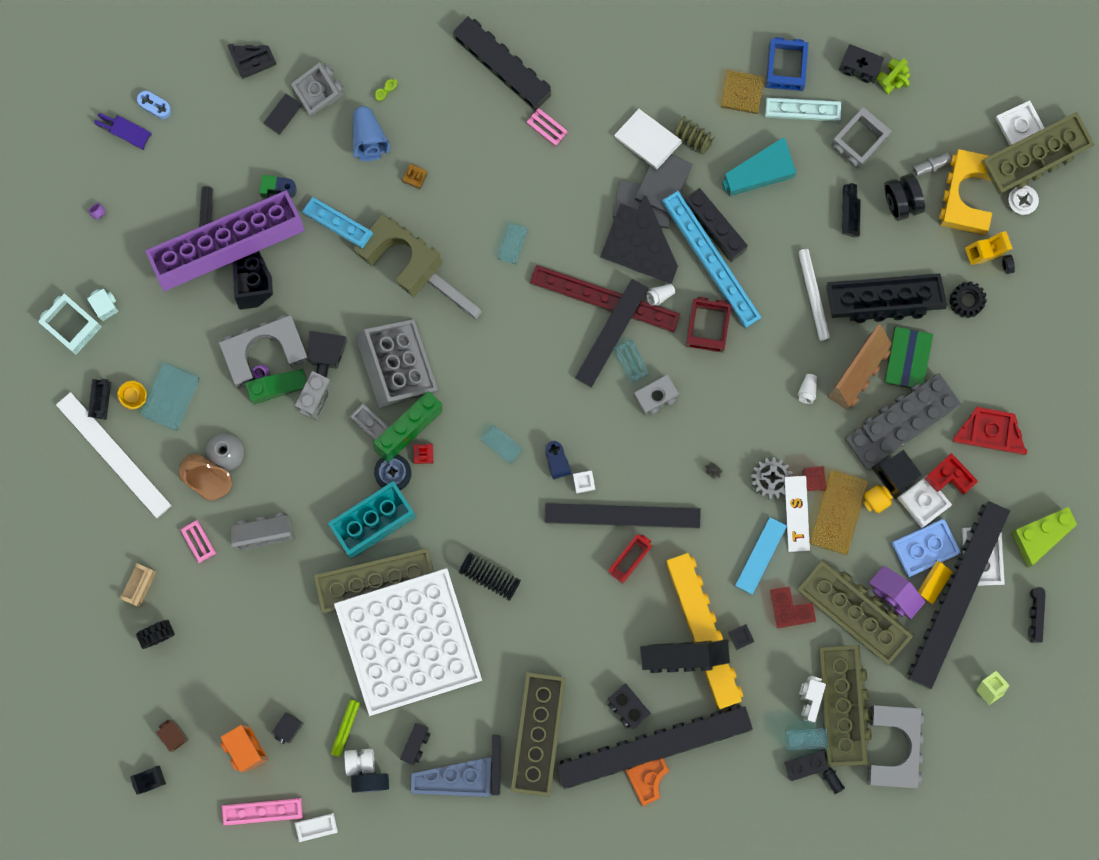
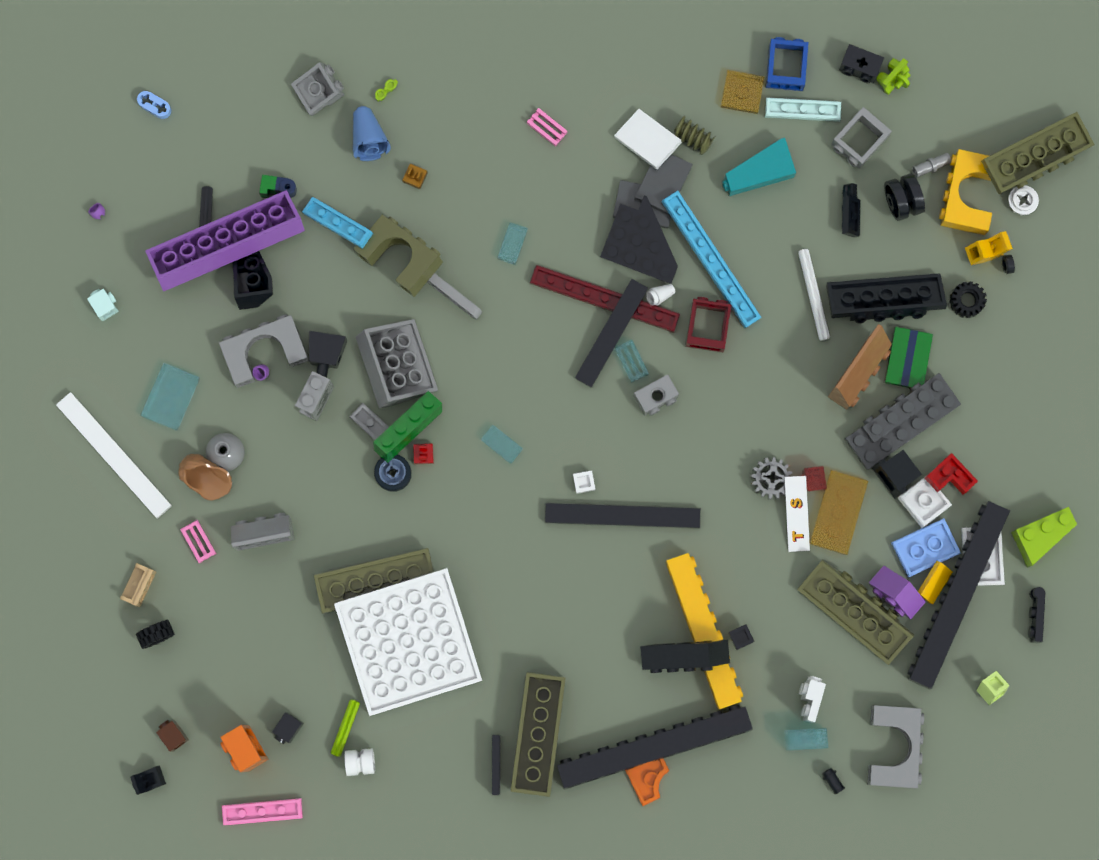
light aqua window [38,293,102,355] -> none
black hinge [88,379,111,420] -> none
dark purple arm [94,113,152,150] -> none
yellow hair [117,381,147,410] -> none
black wing [228,44,277,79] -> none
green slope [245,369,307,405] -> none
black tile [264,94,302,135] -> none
white tile [295,813,338,842] -> none
teal slope [328,481,416,559] -> none
black wheel [351,773,389,793] -> none
black piece [400,723,431,765] -> none
sand blue wing [411,757,492,797] -> none
black brick [453,16,551,111] -> none
black piece [459,552,521,601] -> none
dark blue piece [545,441,572,480] -> none
black brick [607,683,651,729] -> none
red window [608,534,652,584] -> none
black brick [685,188,748,262] -> none
clear smoke plate [705,462,723,479] -> none
medium azure tile [735,517,787,595] -> none
clear red plate [770,586,816,629] -> none
black piece [784,750,829,781] -> none
white cone [797,374,817,404] -> none
olive plate [820,645,872,766] -> none
yellow head [863,485,893,513] -> none
red wing [952,407,1027,455] -> none
white plate [995,101,1044,146] -> none

